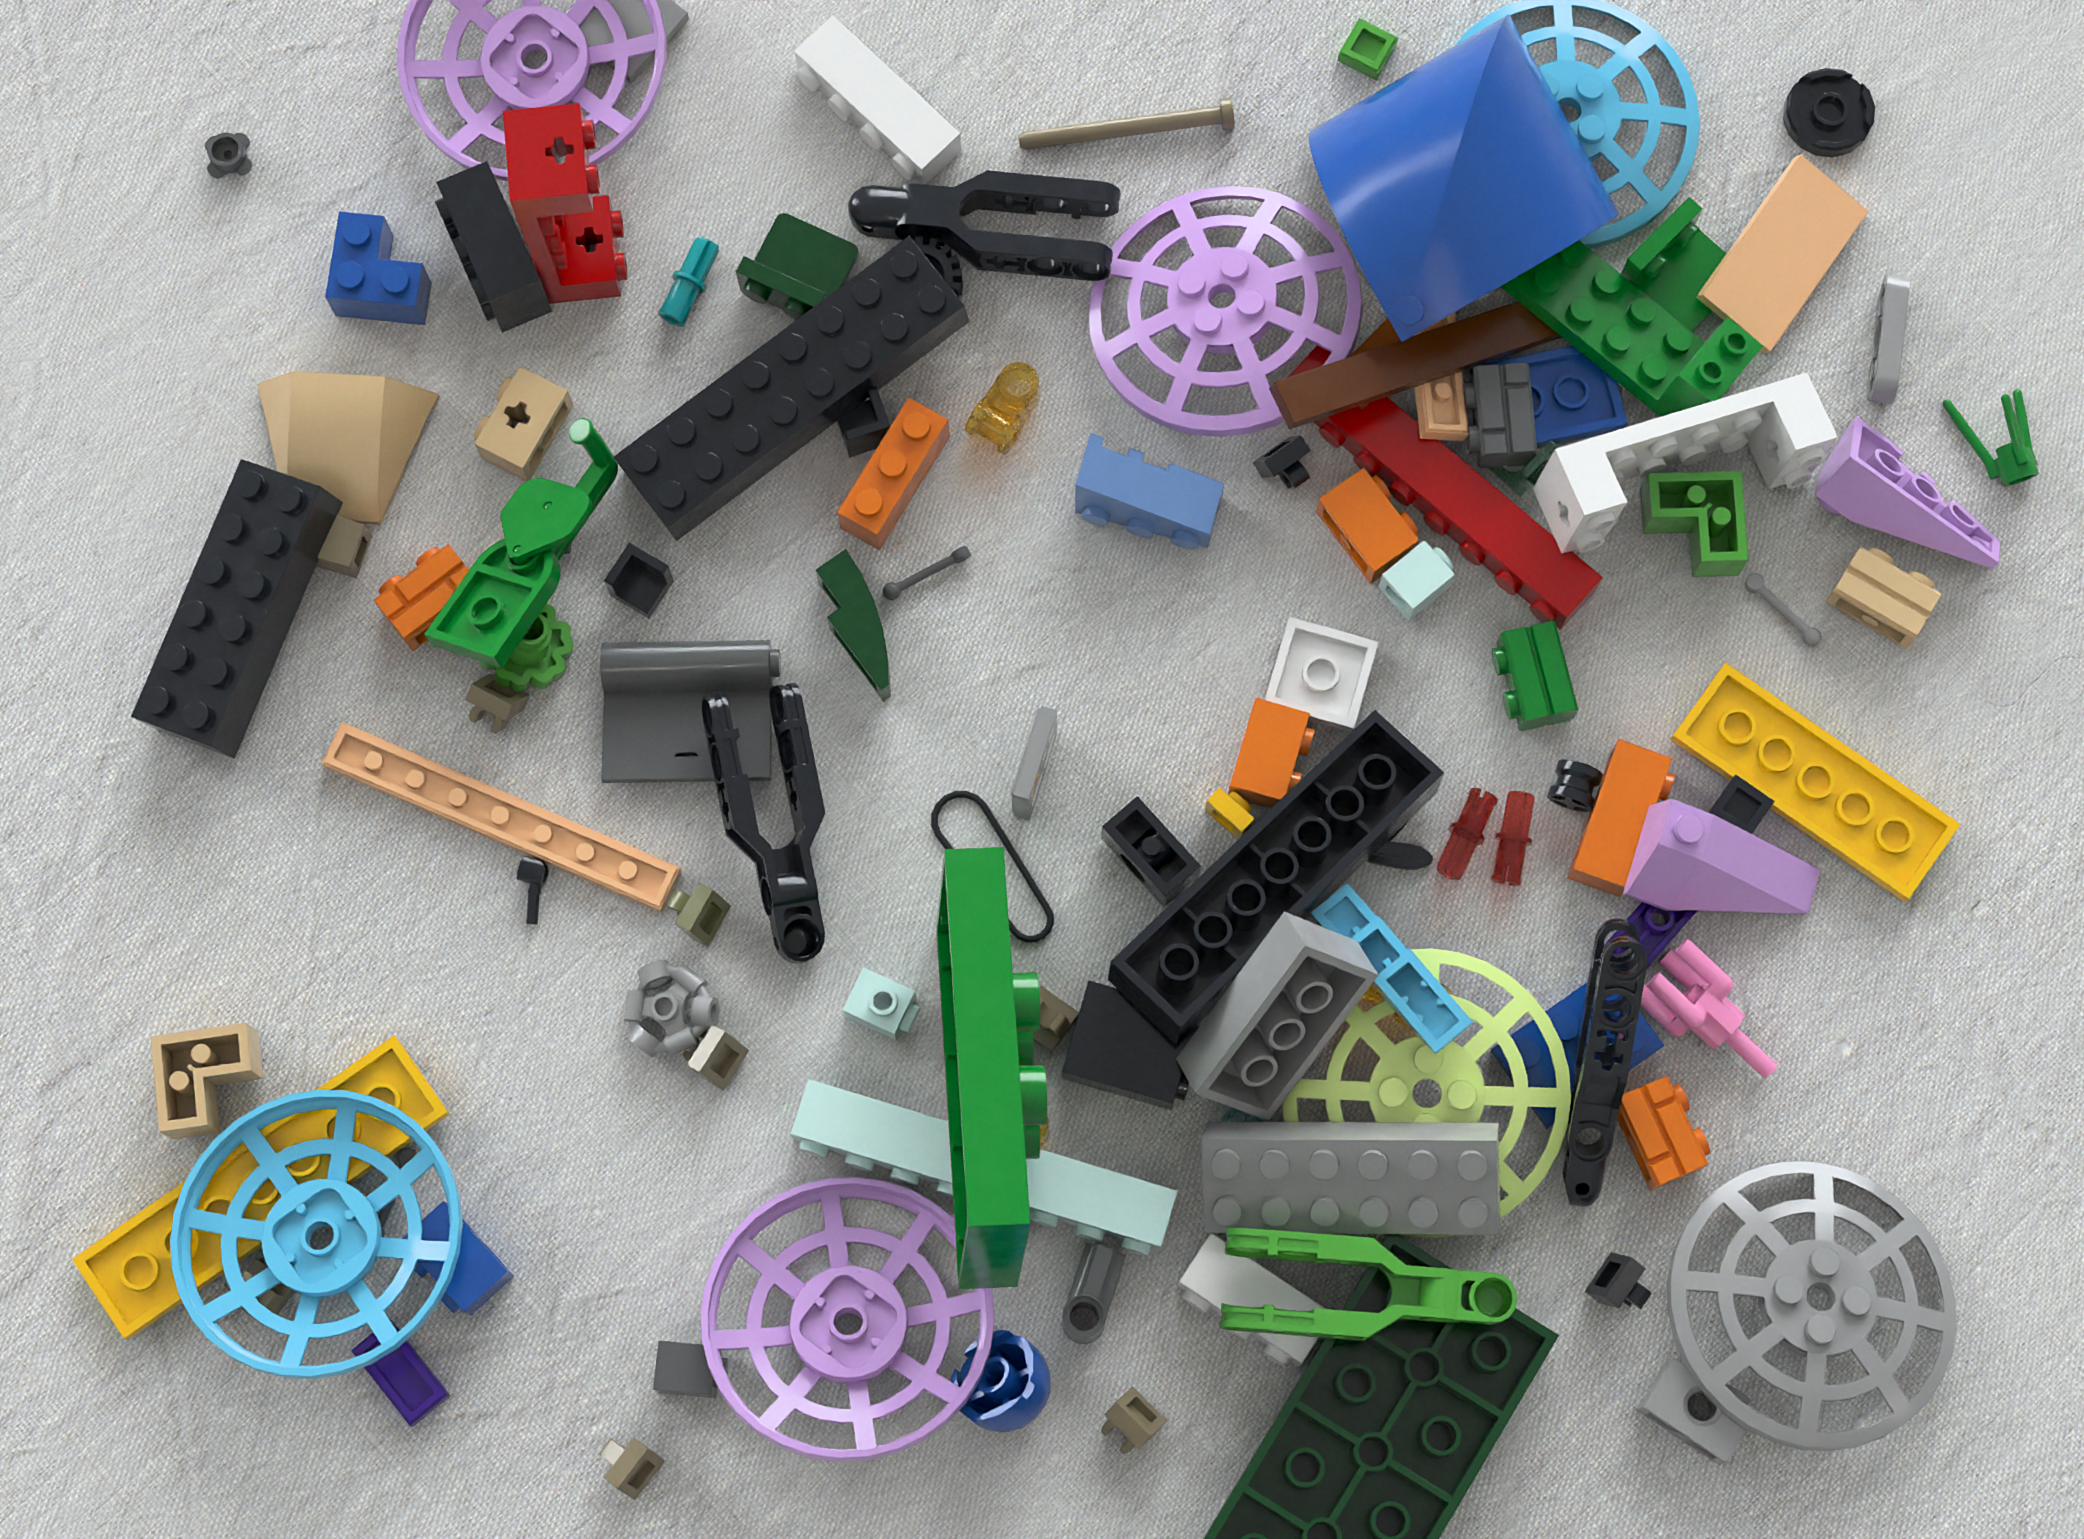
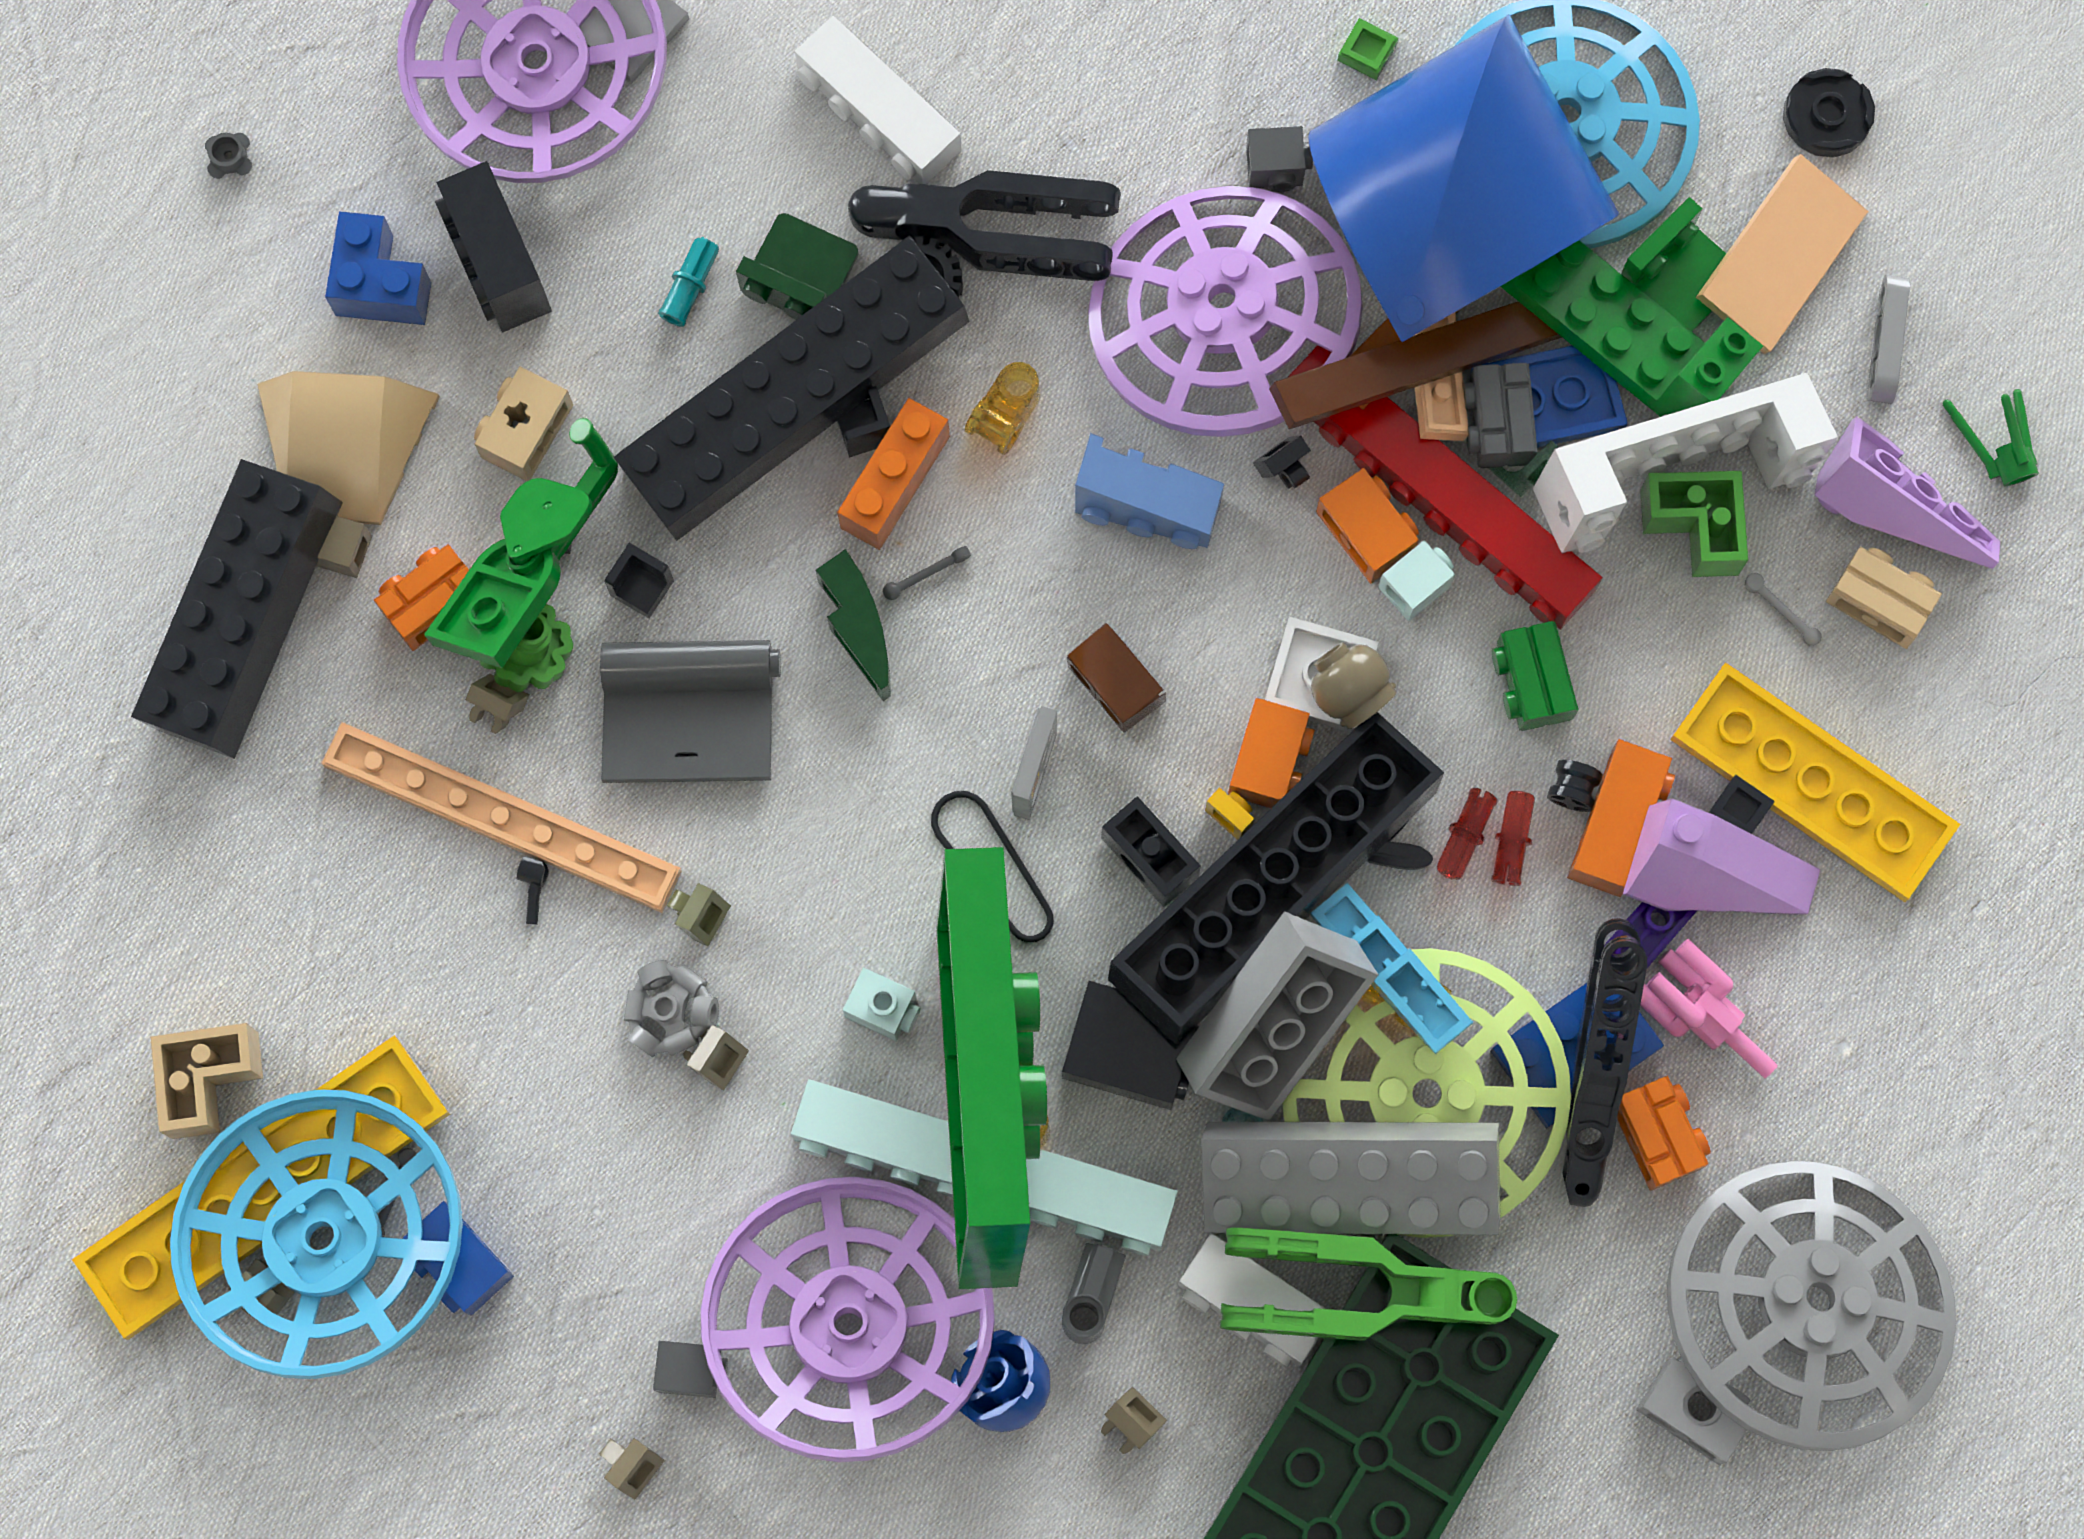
dark purple tile [351,1320,451,1427] -> none
red plate [503,103,628,304] -> none
black piece [701,683,825,964] -> none
dark tan bar [1018,97,1235,150] -> none
dark tan tile [1033,985,1079,1054] -> none
black tile [1584,1252,1652,1309] -> none
none -> reddish brown piece [1067,623,1166,733]
none -> dark grey brick [1246,126,1313,192]
none -> dark tan piece [1311,642,1397,729]

